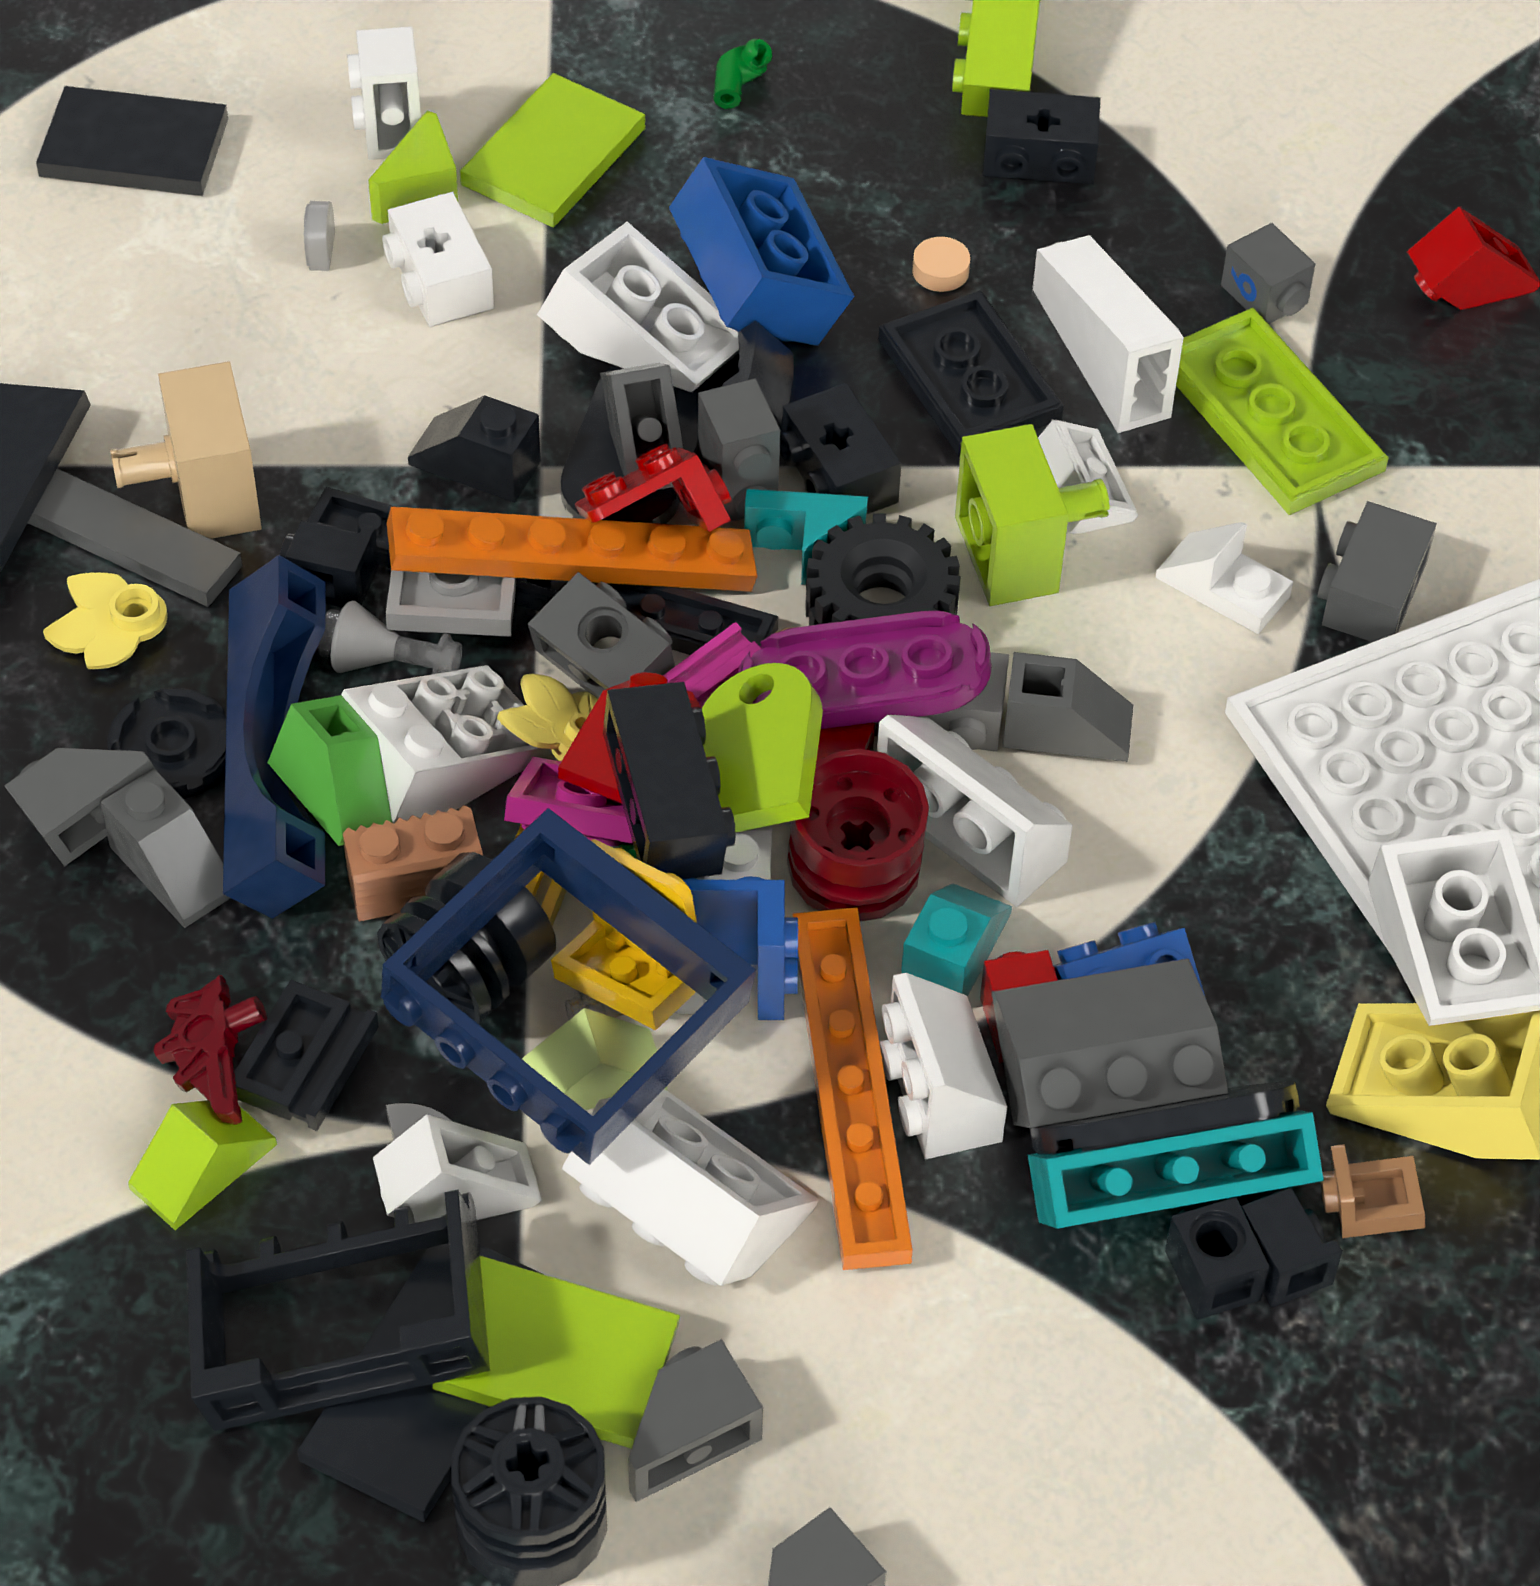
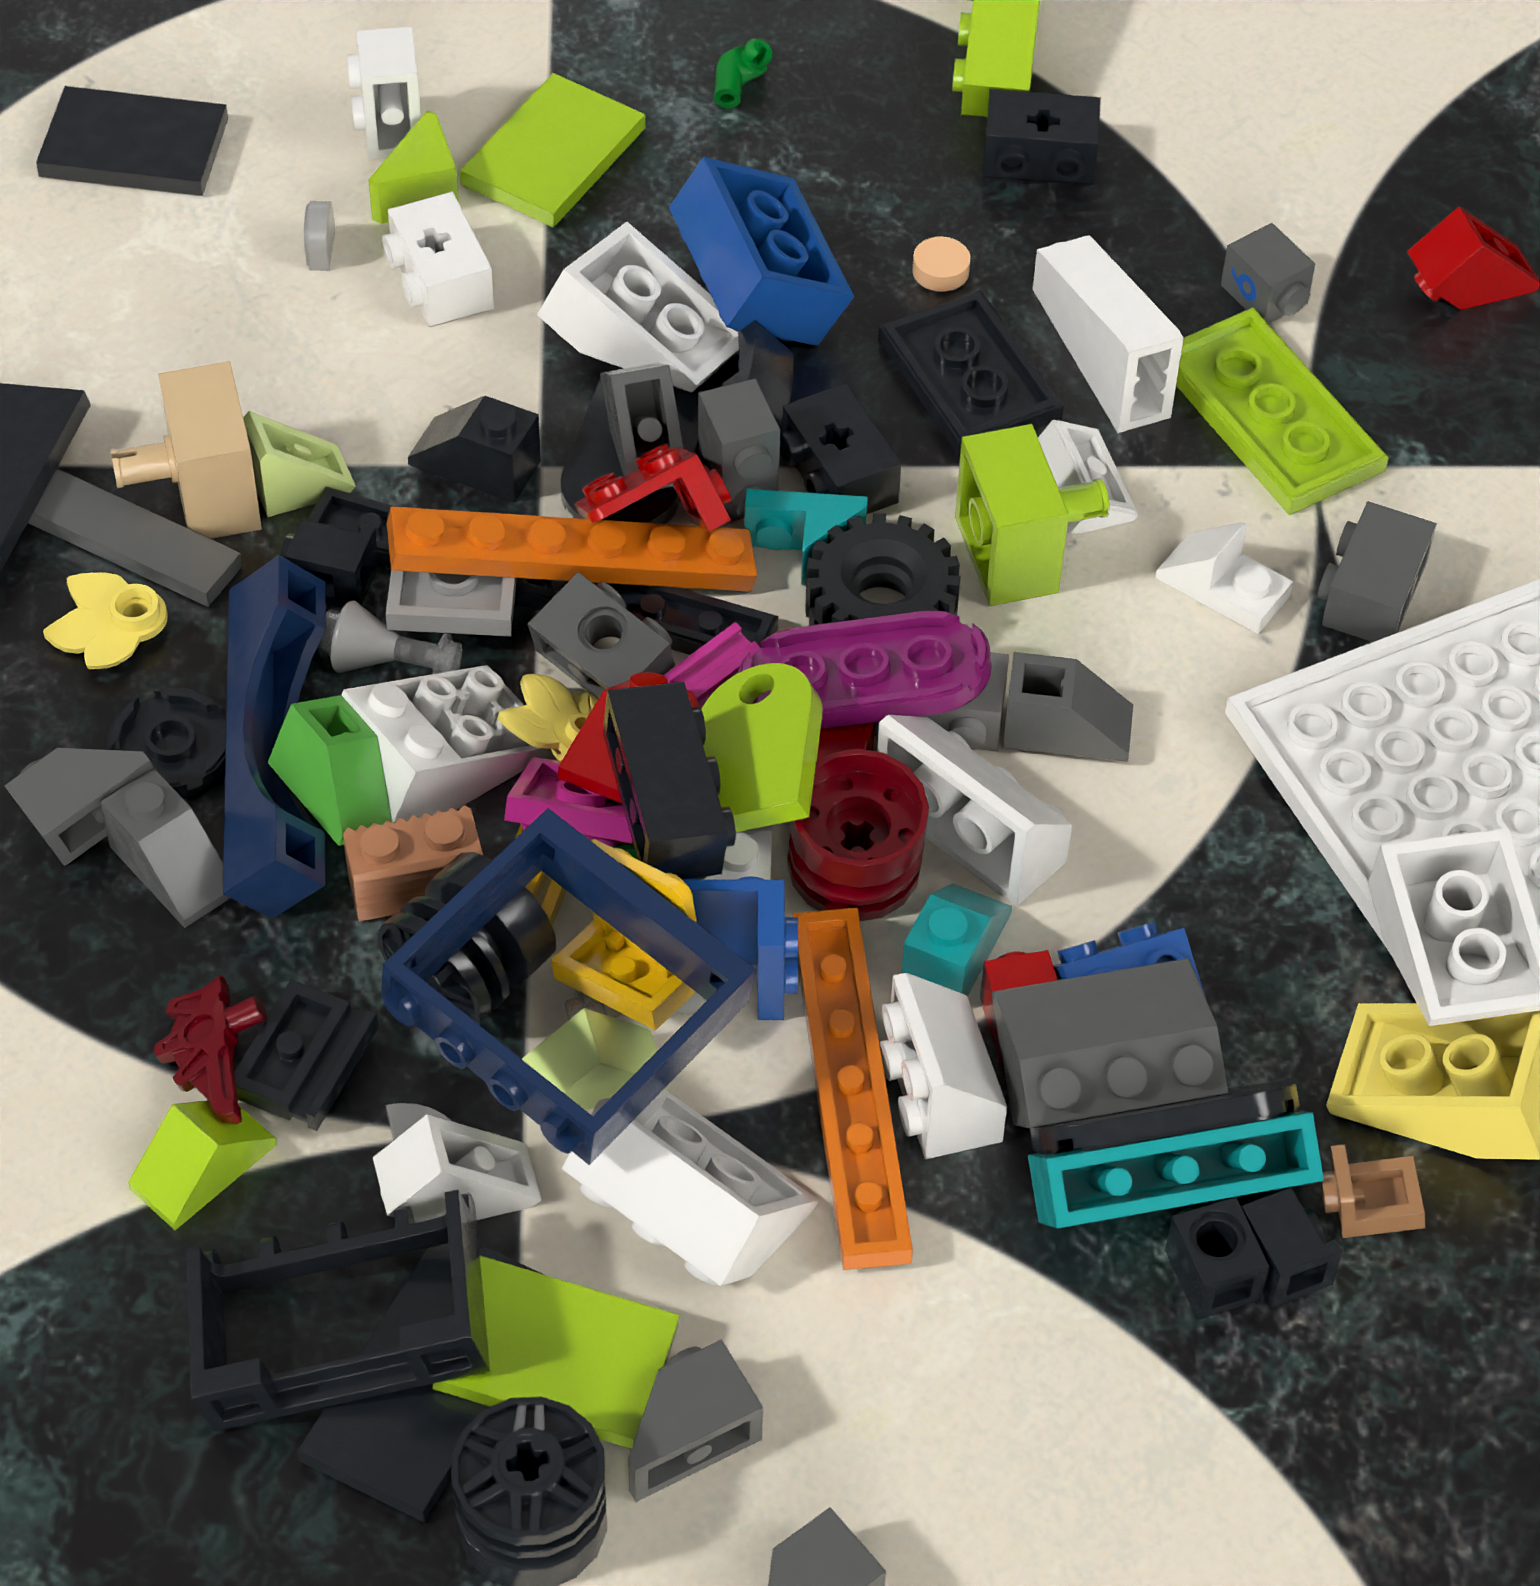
none -> yellowish green slope [243,411,356,517]

